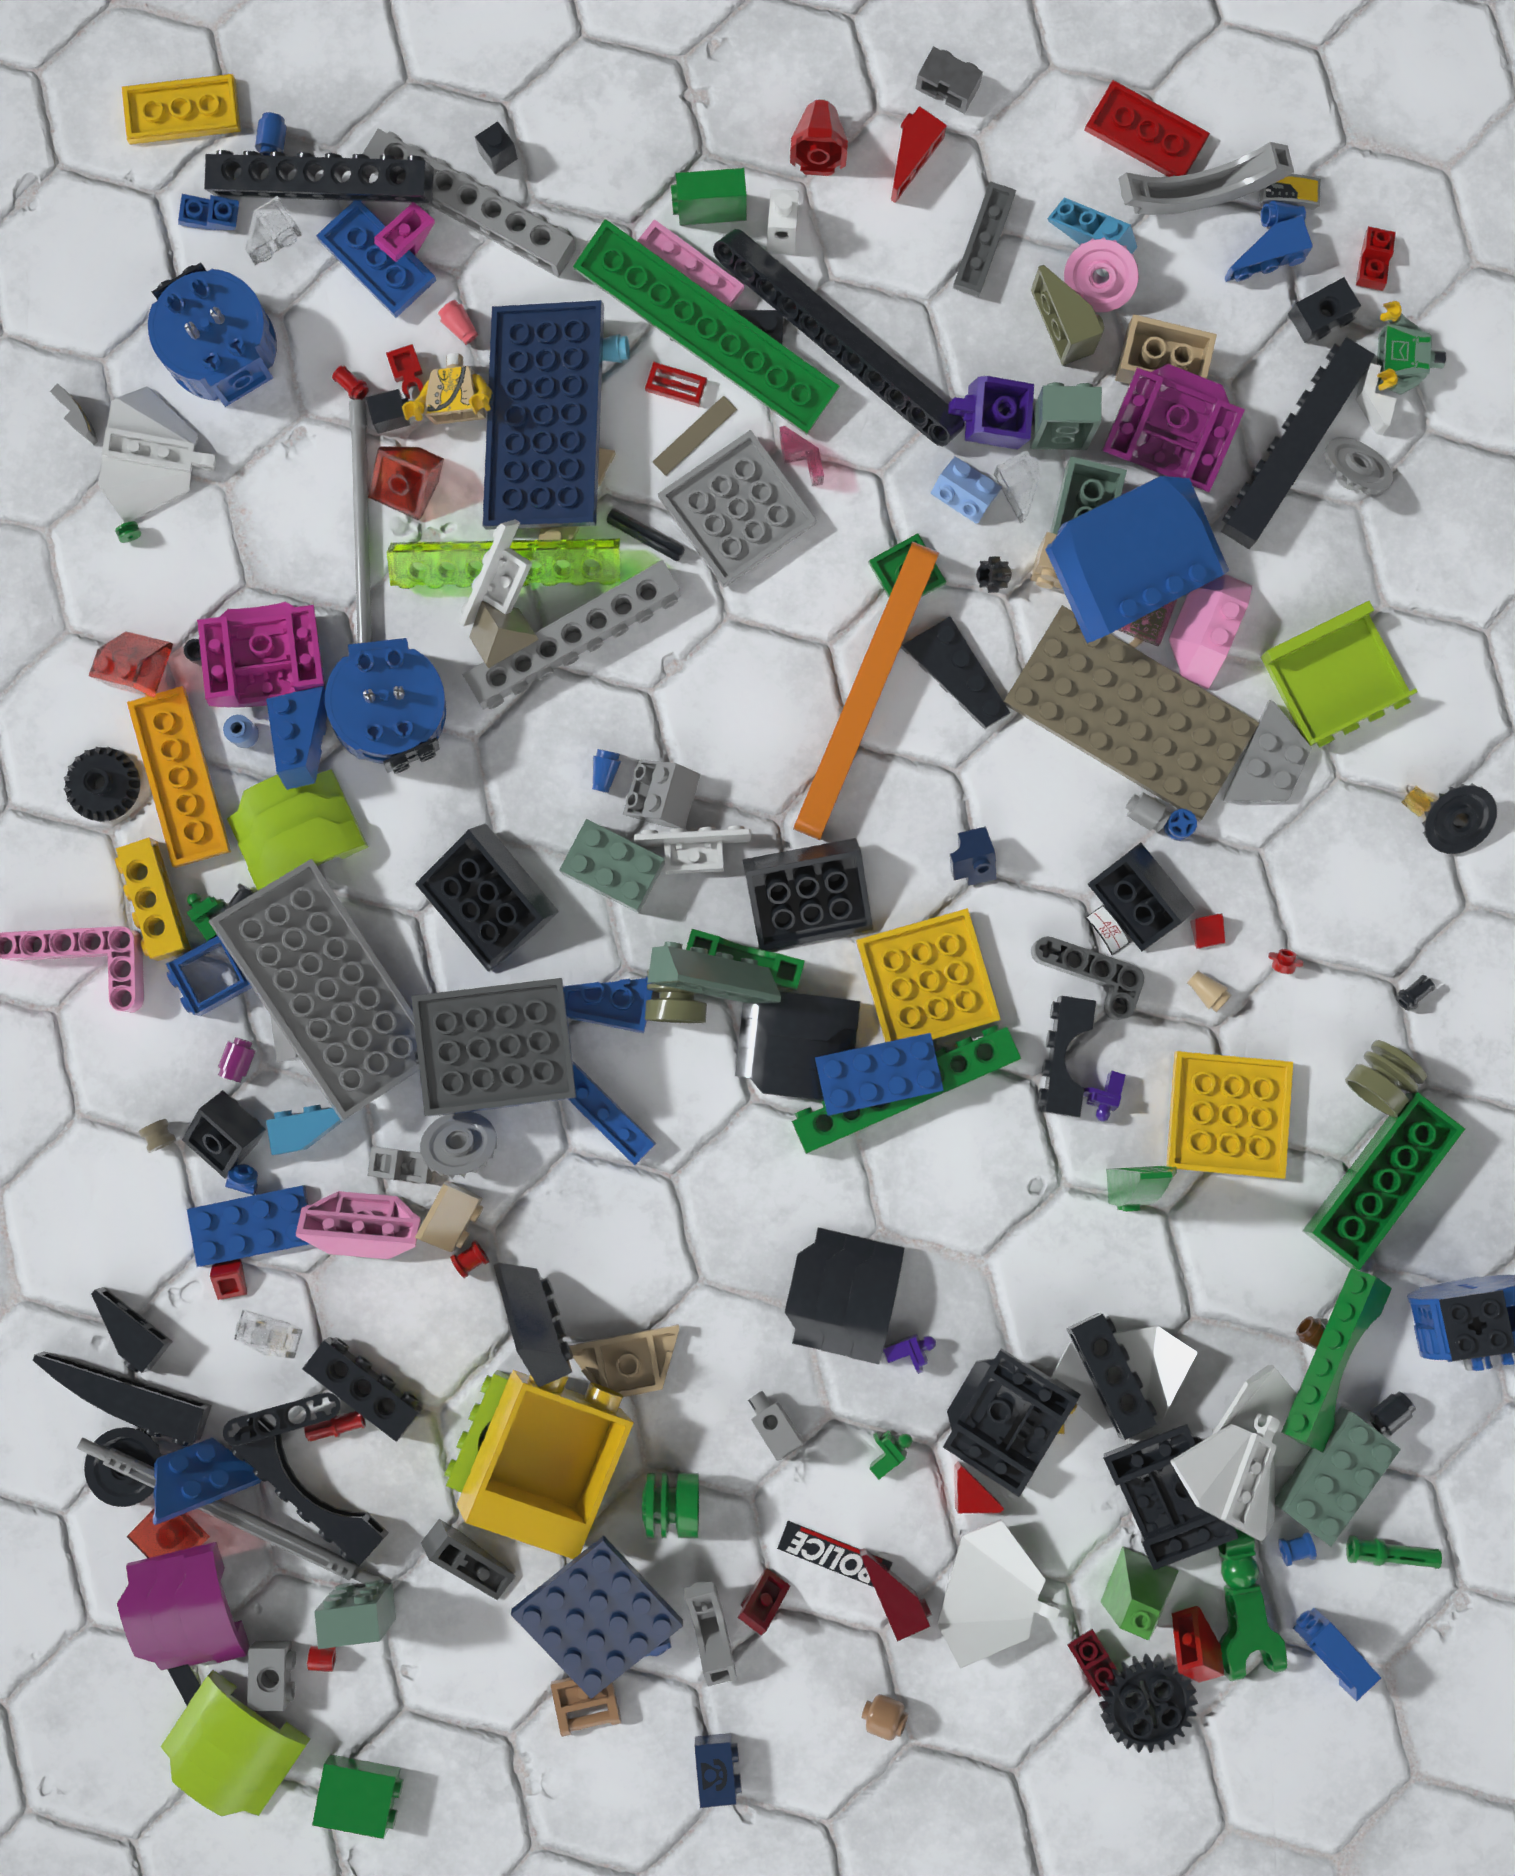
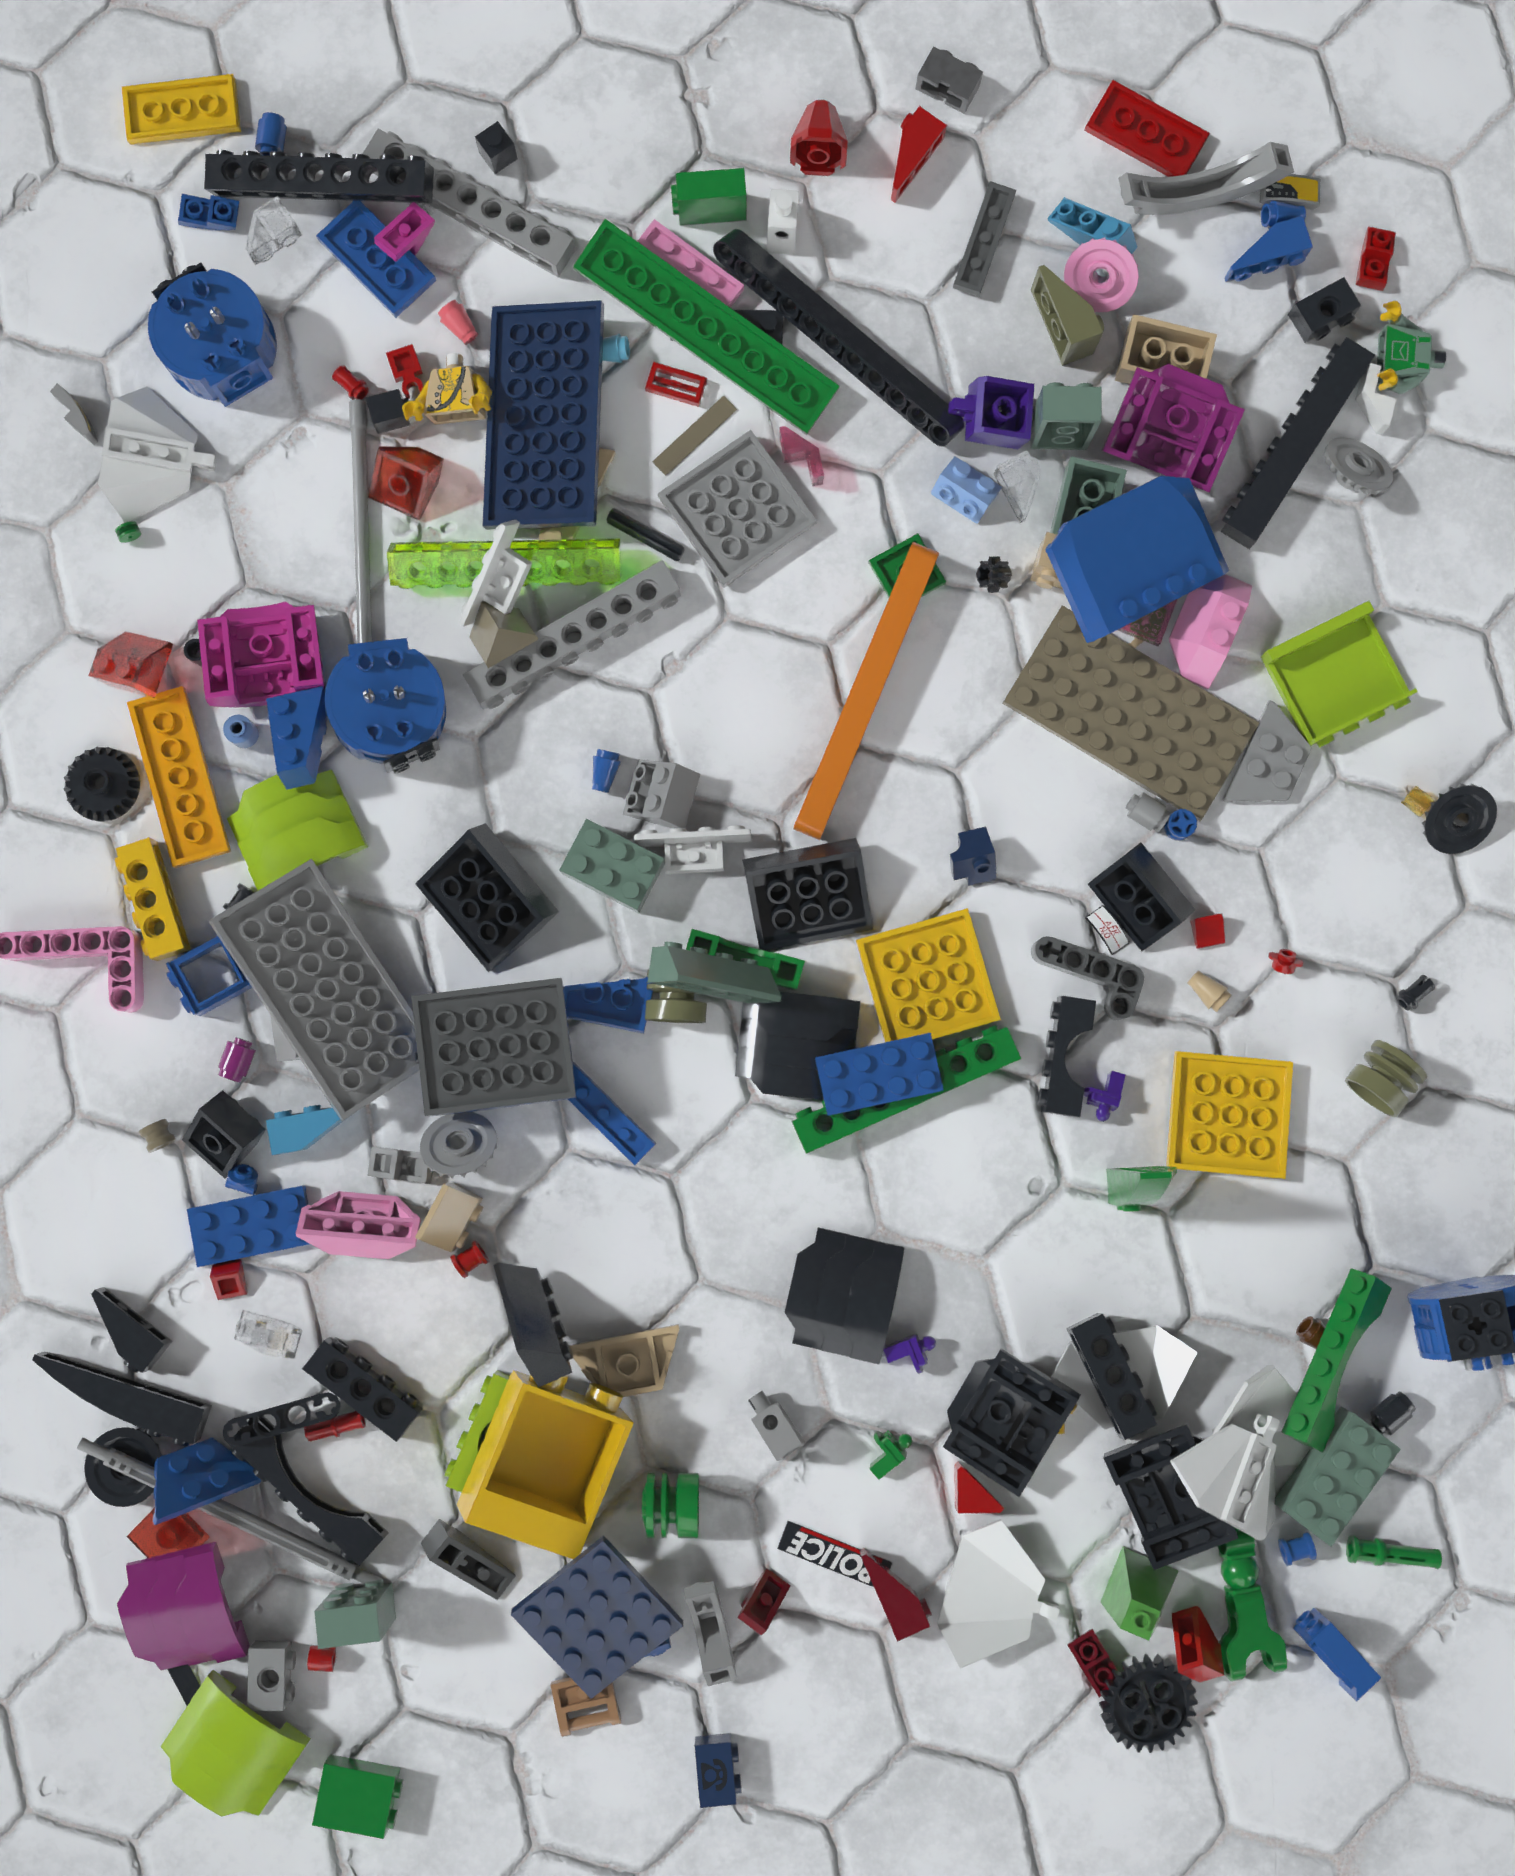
green piece [186,893,226,941] -> none
medium nougat head [861,1694,908,1741] -> none
black wing [901,616,1010,729] -> none
green brick [1302,1092,1465,1270] -> none

